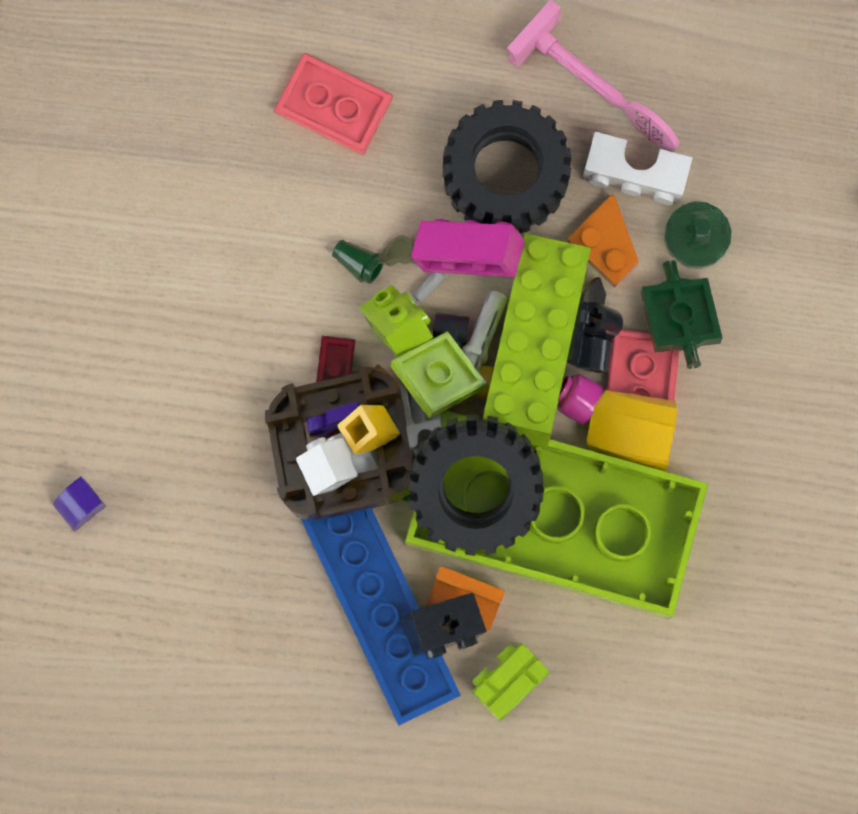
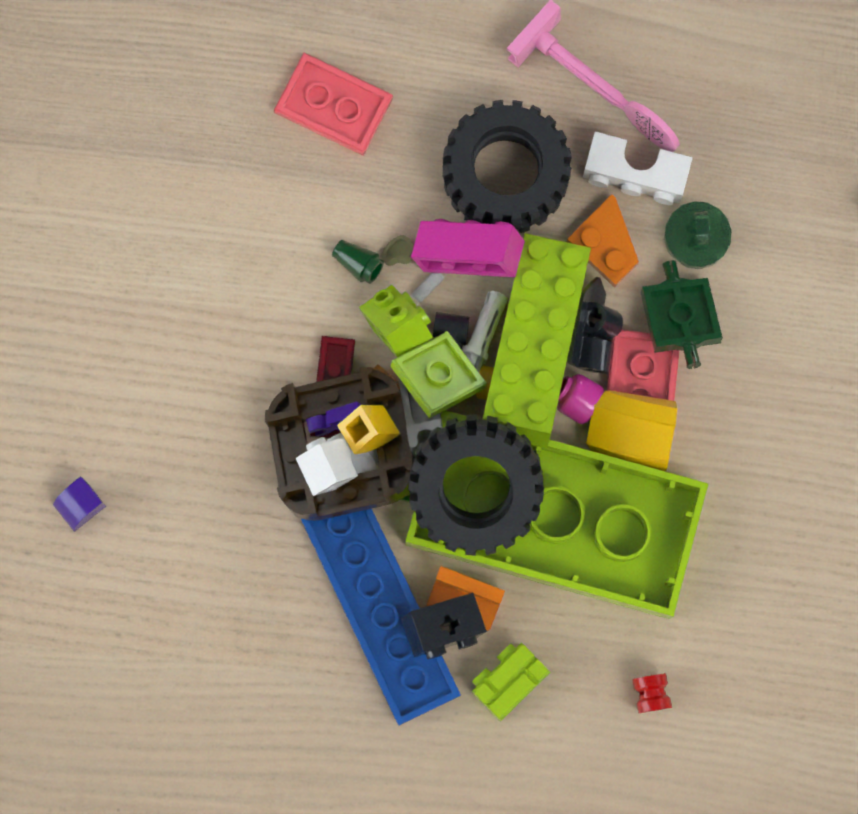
none -> red wheel [632,673,672,713]

